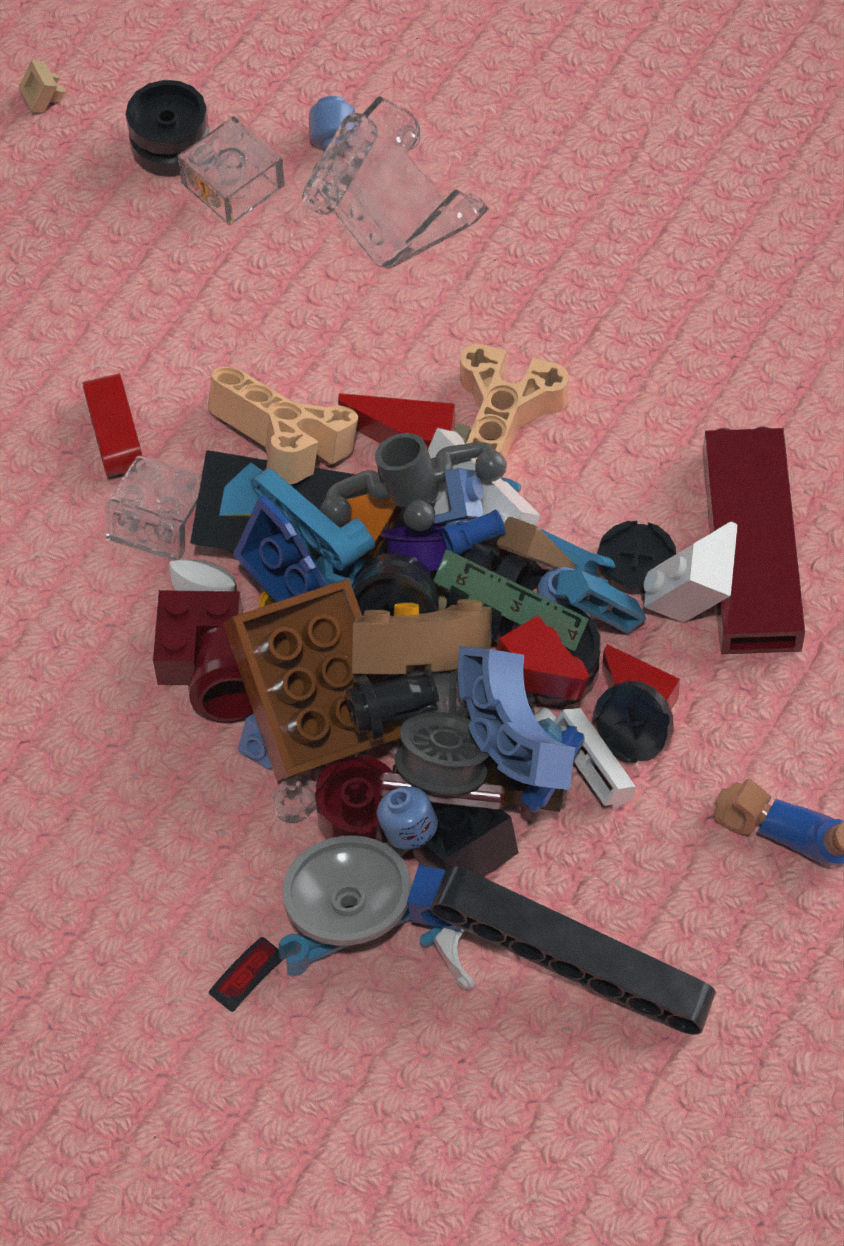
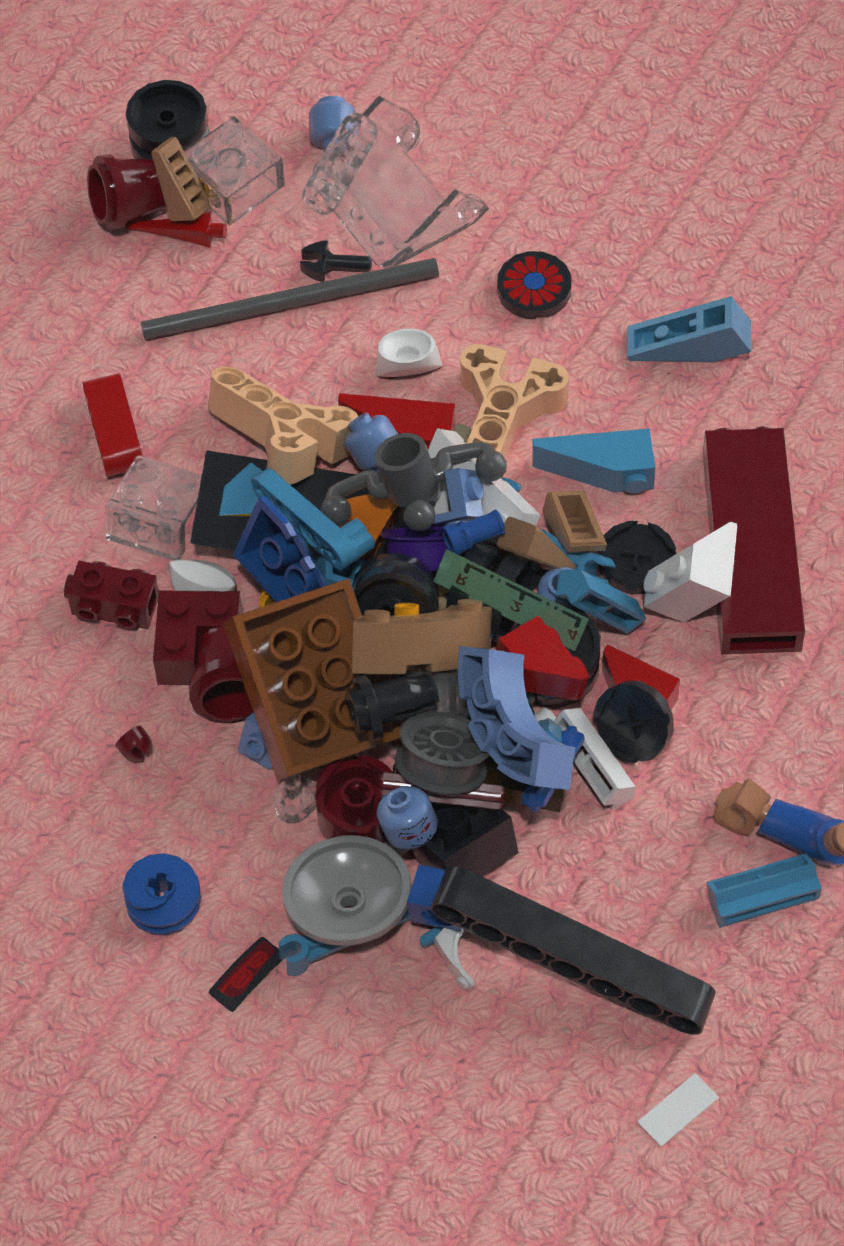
tan tile [18,60,66,113] -> none
none -> dark red brick [64,560,159,630]
none -> dark red piece [87,154,167,230]
none -> dark red hinge [115,725,152,762]
none -> blue piece [122,853,201,935]
none -> red piece [126,212,227,248]
none -> dark grey piece [141,258,439,340]
none -> medium nougat slope [151,137,211,221]
none -> black bar [300,240,372,282]
none -> medium blue head [344,412,398,473]
none -> white piece [375,329,443,377]
none -> tile [497,251,572,319]
none -> dark azure slope [532,428,656,493]
none -> medium nougat slope [542,491,607,552]
none -> dark azure slope [627,296,751,362]
none -> white sticker [637,1073,719,1147]
none -> dark azure piece [706,853,822,928]

